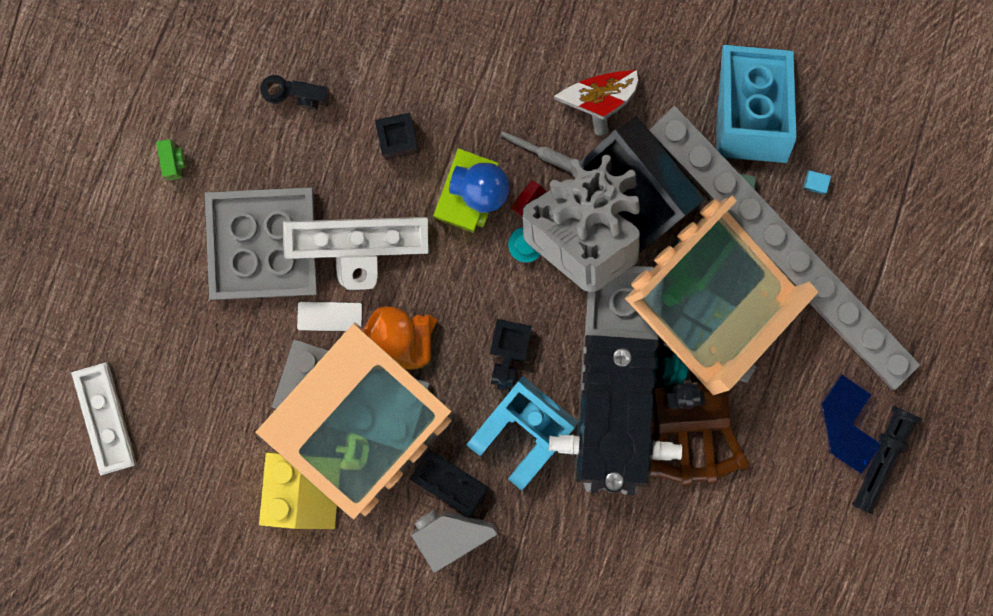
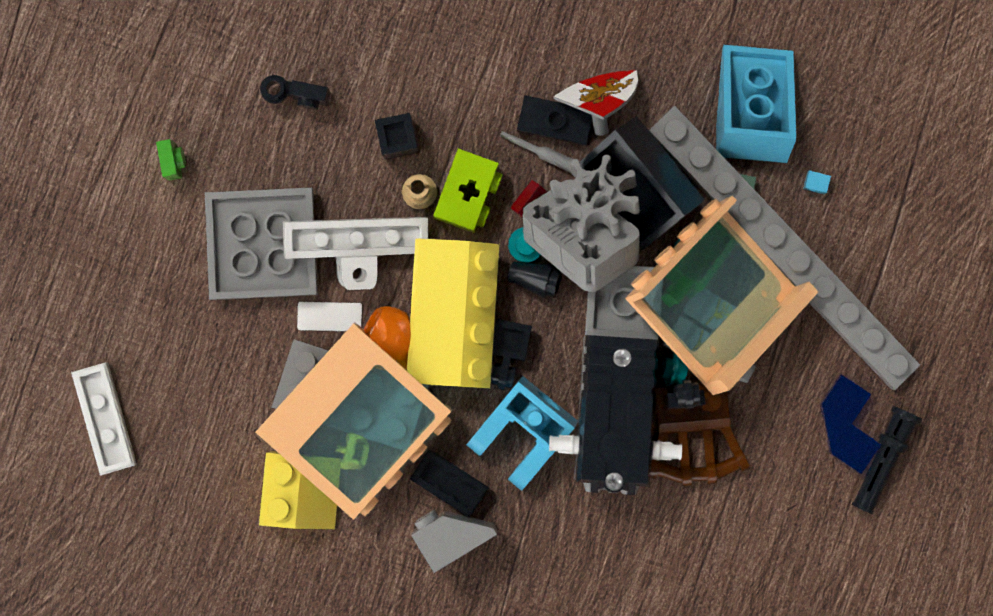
blue piece [449,163,510,213] -> none
none -> tan pin [402,174,437,210]
none -> light yellow slope [407,238,499,388]
none -> black cone [507,261,563,299]
none -> black plate [517,95,592,146]

